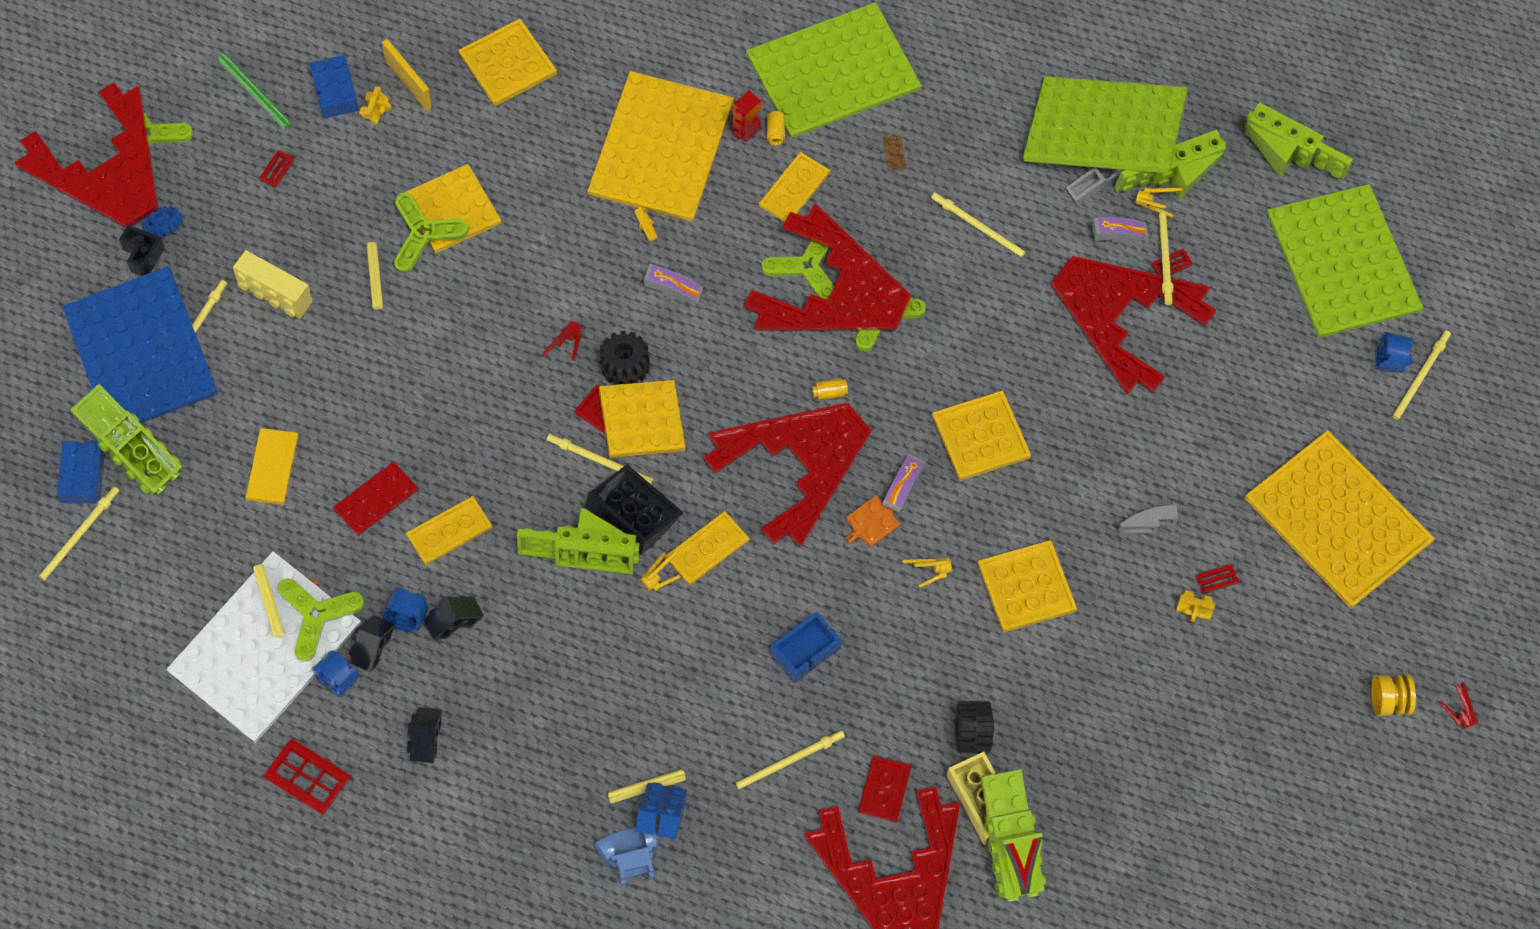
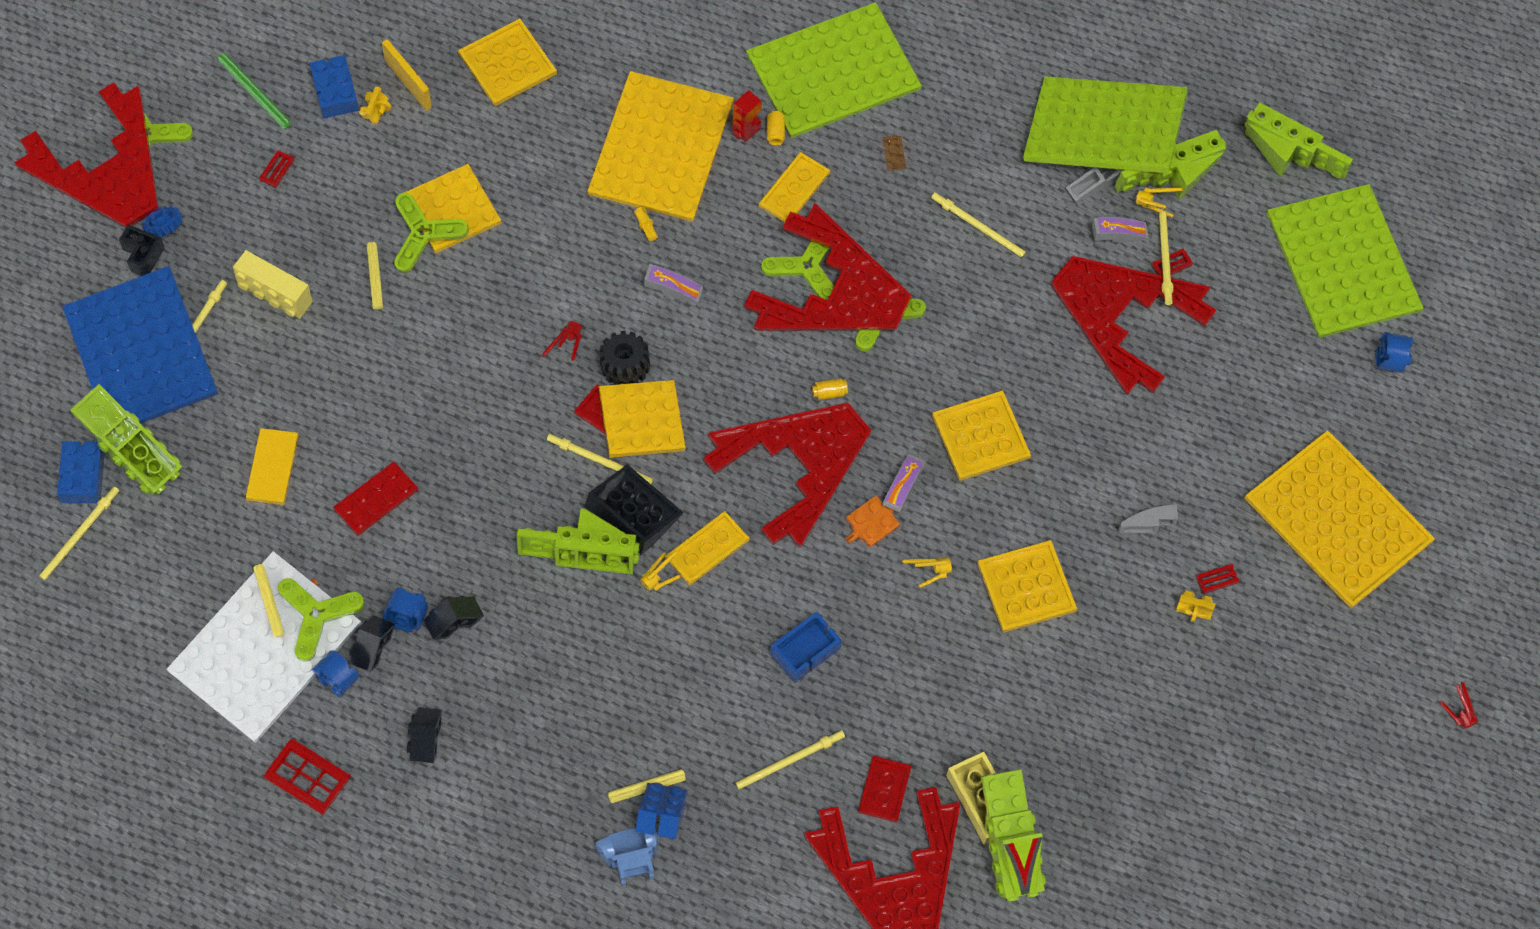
yellow tile [406,496,493,566] -> none
black wheel [955,701,994,753] -> none
yellow wheel [1371,674,1416,716] -> none
light yellow bar [1392,330,1451,420] -> none

